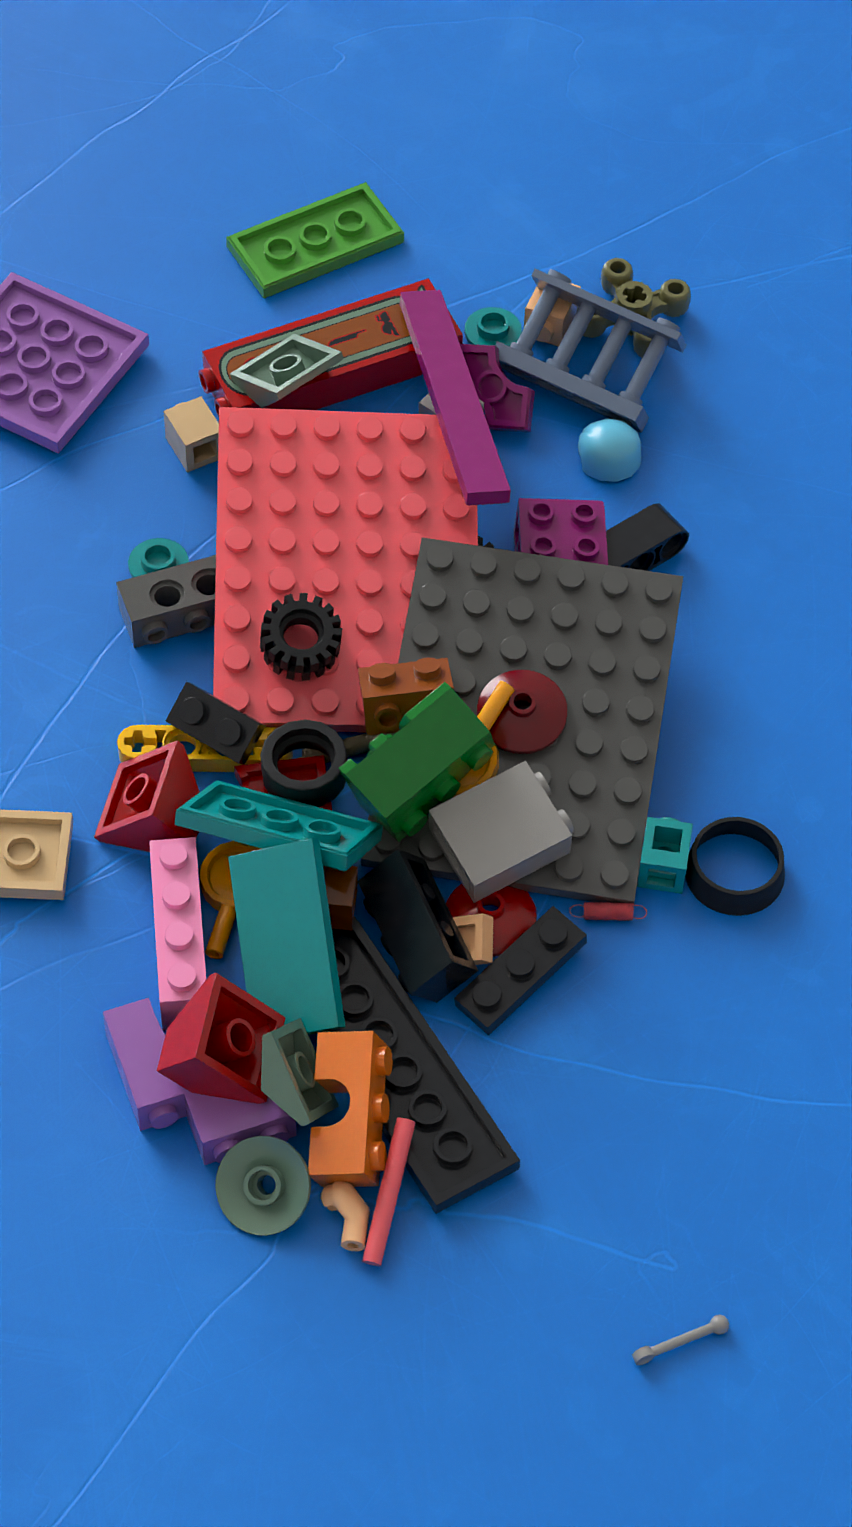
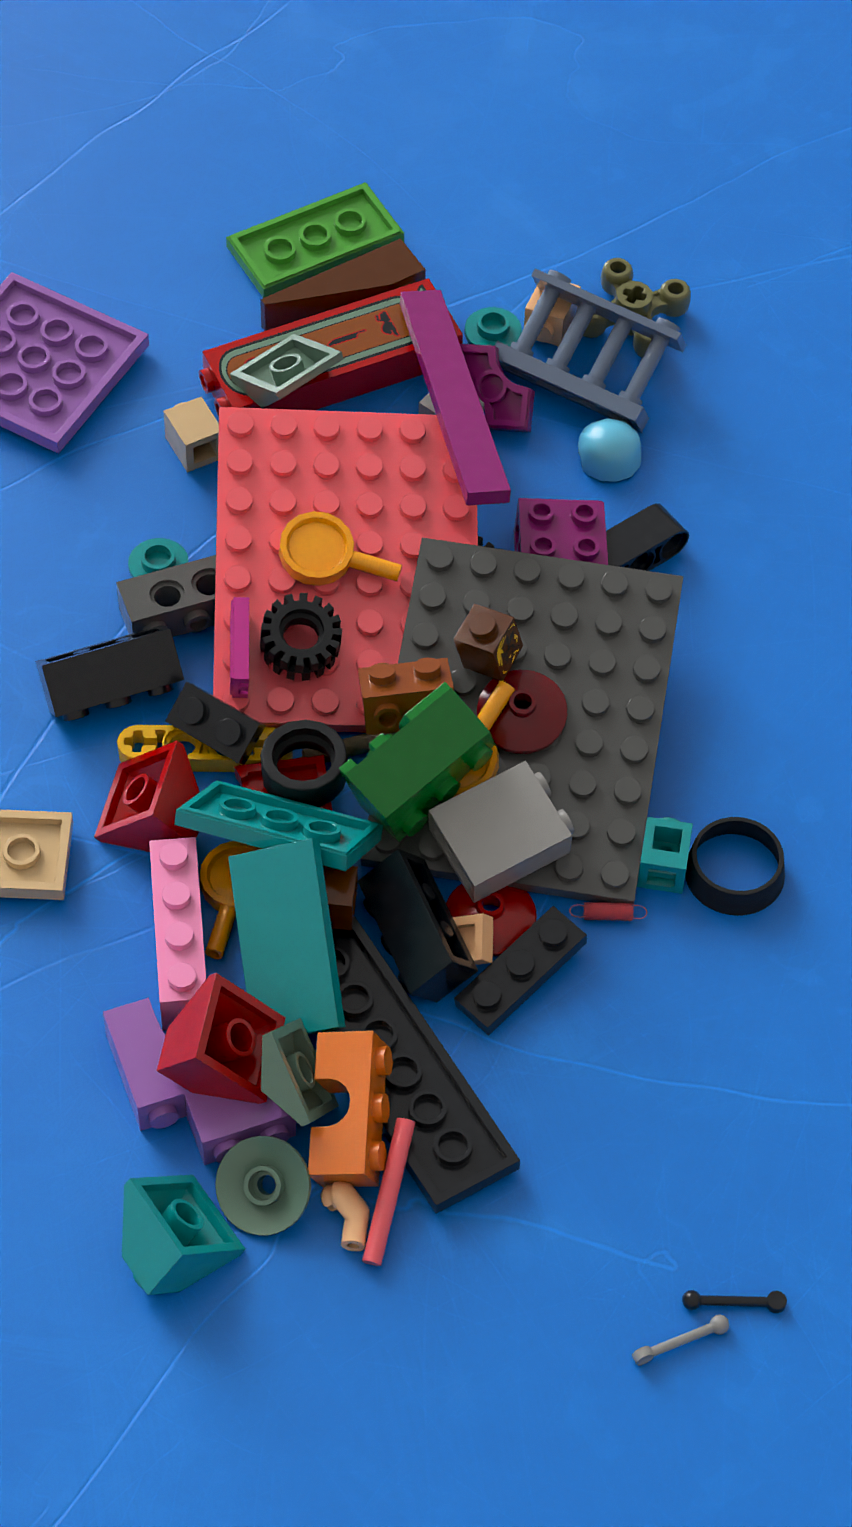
none -> black brick [35,625,184,721]
none -> teal slope [122,1175,245,1295]
none -> dark pink tile [230,597,249,698]
none -> reddish brown slope [260,238,426,331]
none -> light orange piece [279,511,402,586]
none -> reddish brown brick [453,603,523,681]
none -> black hinge [682,1290,787,1313]

